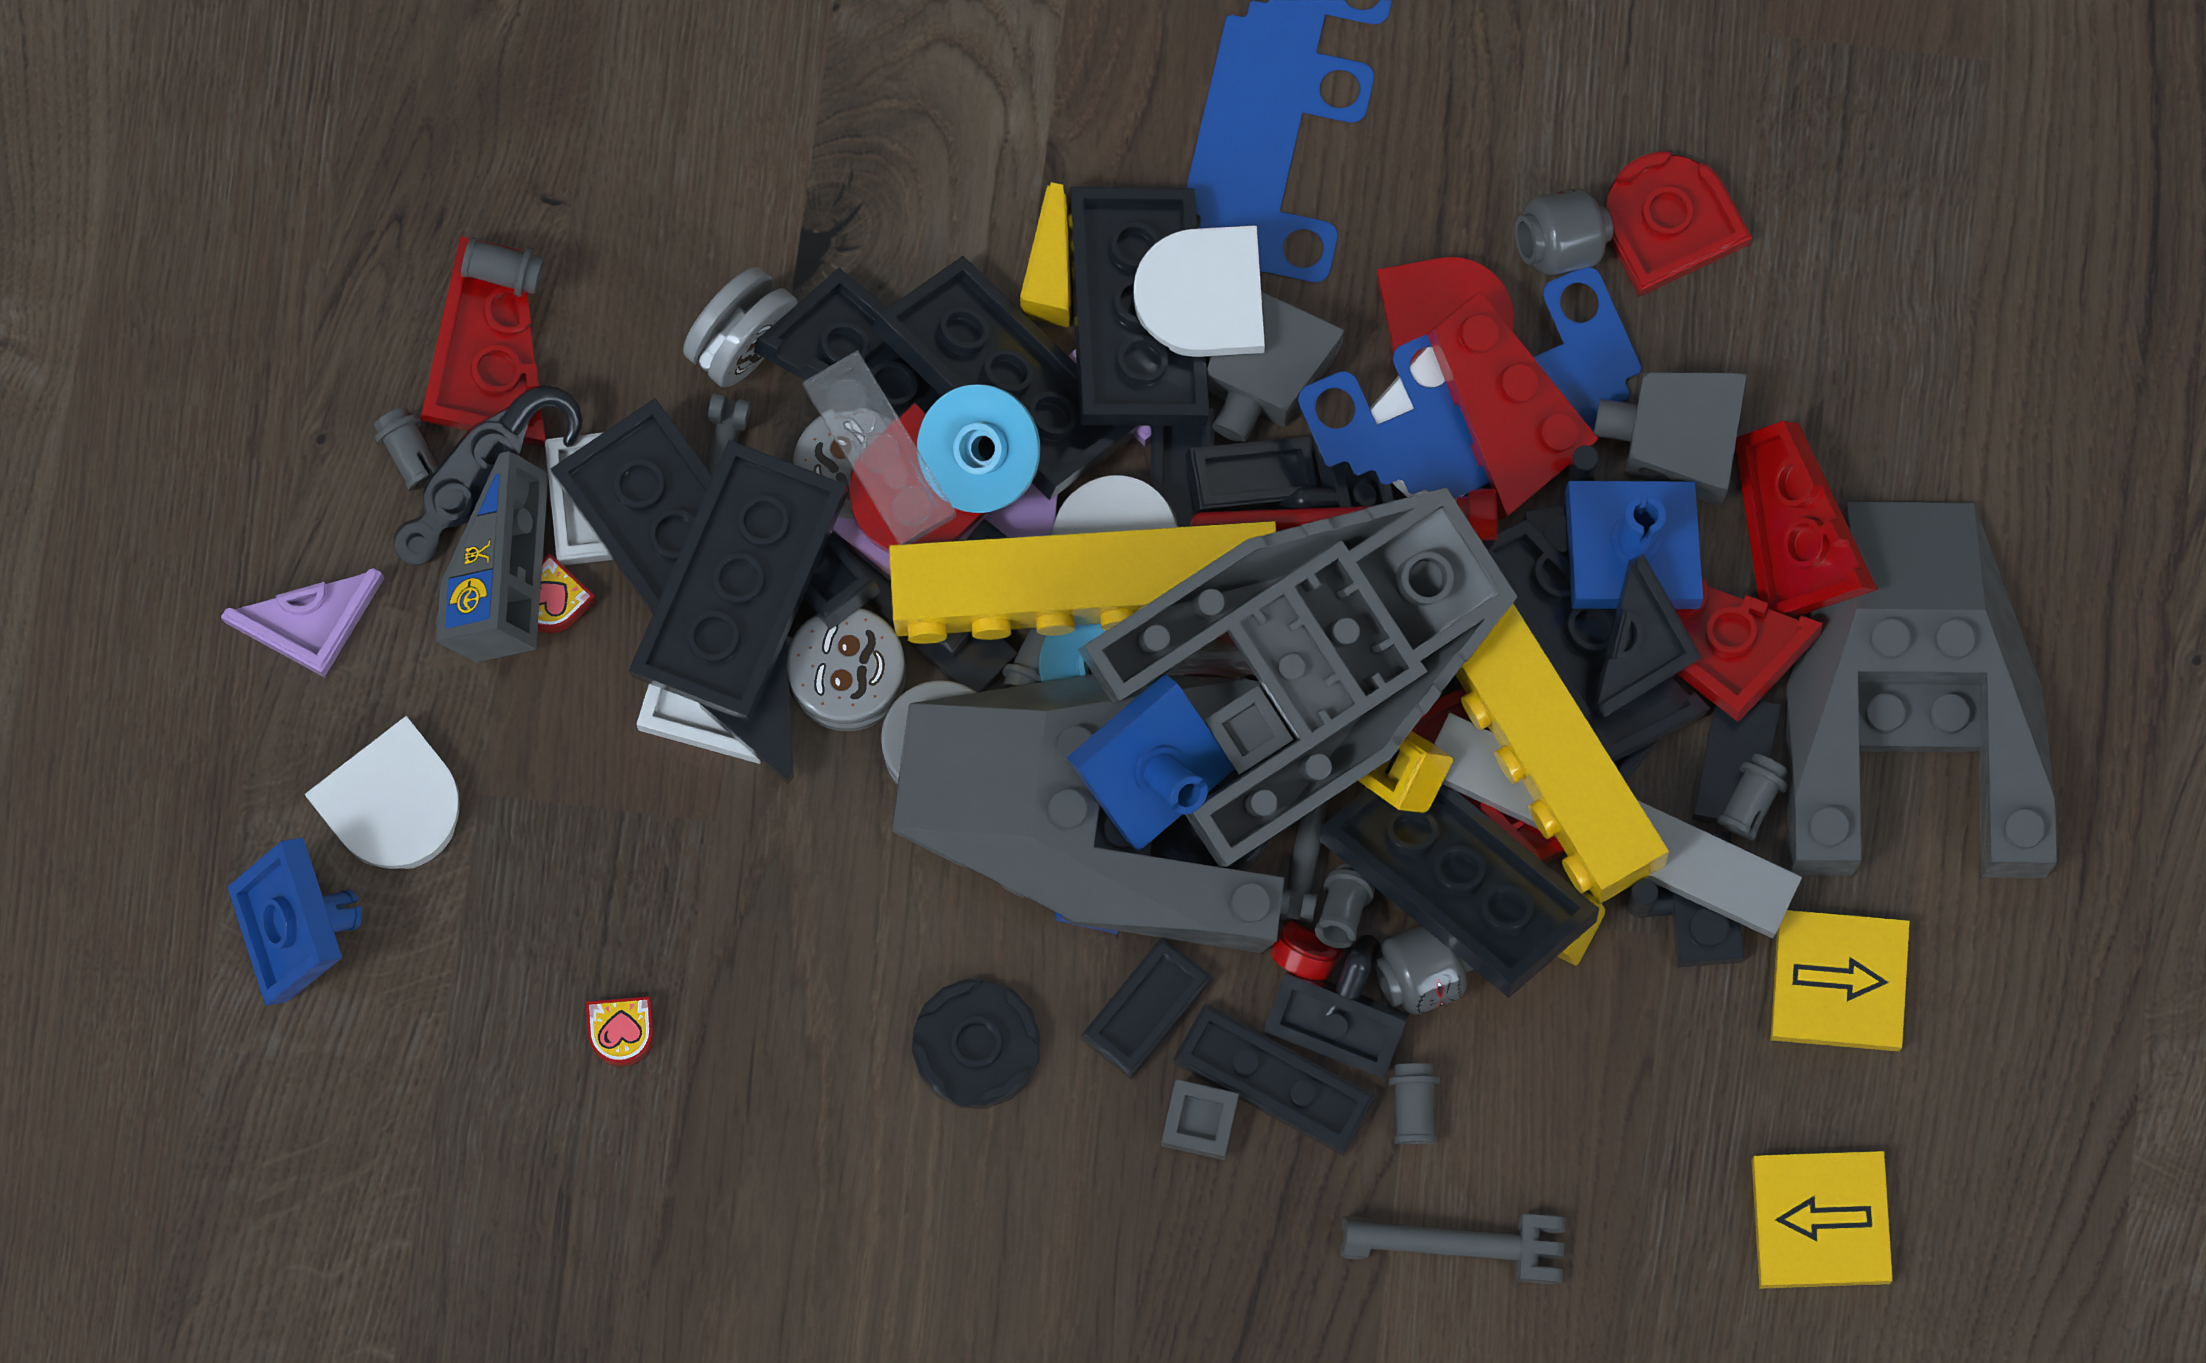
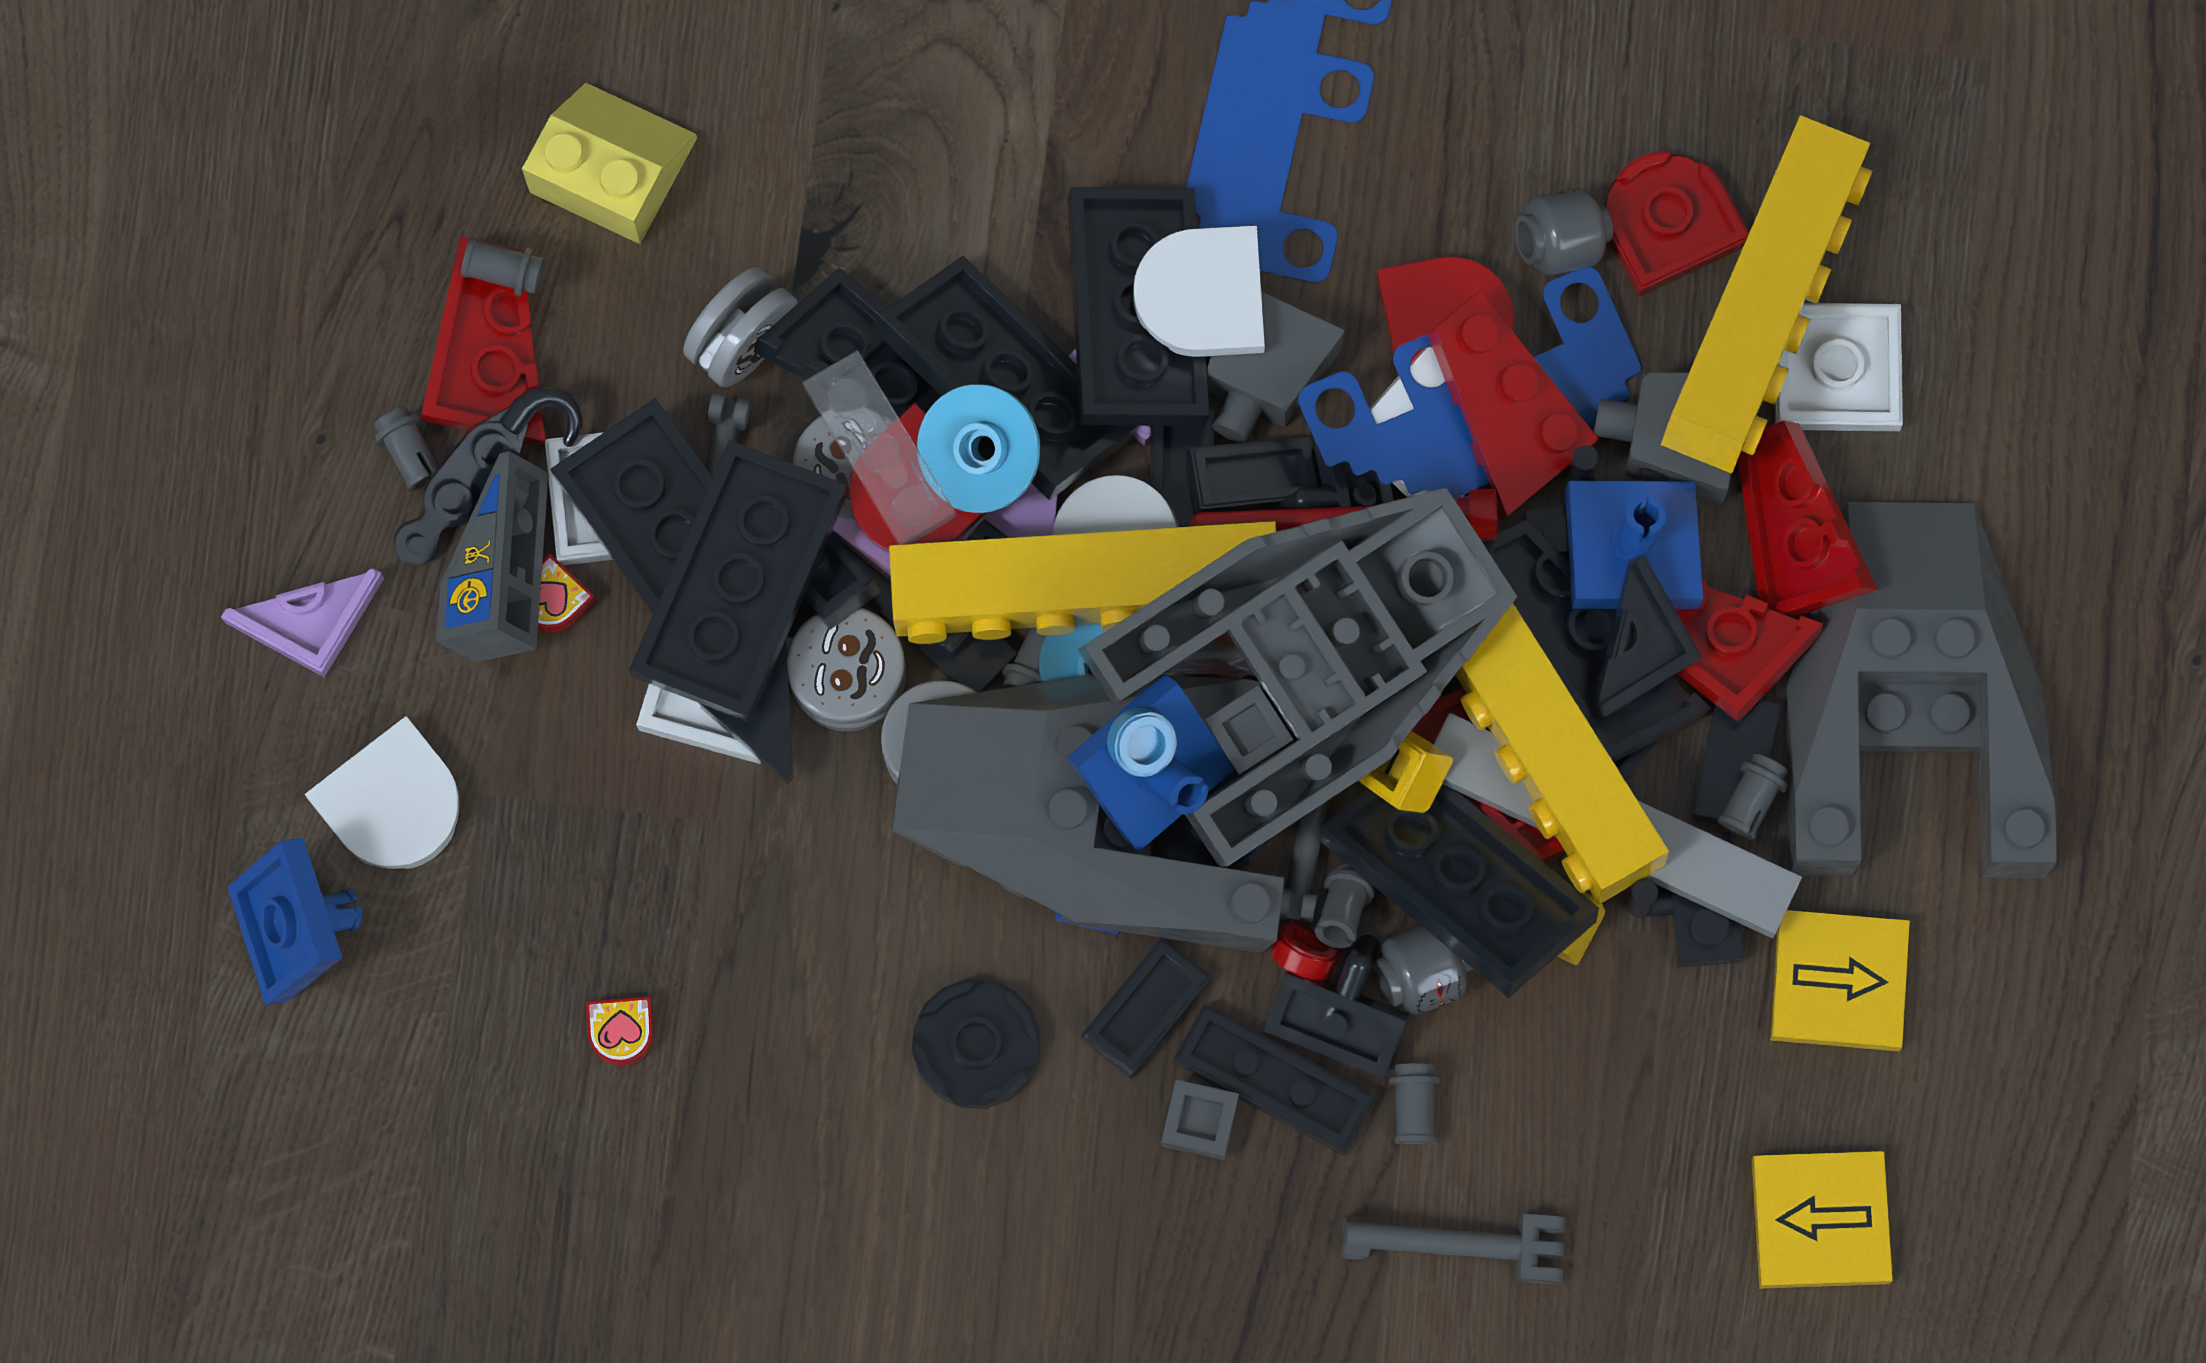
yellow slope [1020,182,1071,327] -> none
none -> light yellow slope [522,83,697,244]
none -> dark azure tile [1107,708,1177,777]
none -> yellow brick [1661,115,1873,474]
none -> white tile [1773,303,1903,431]

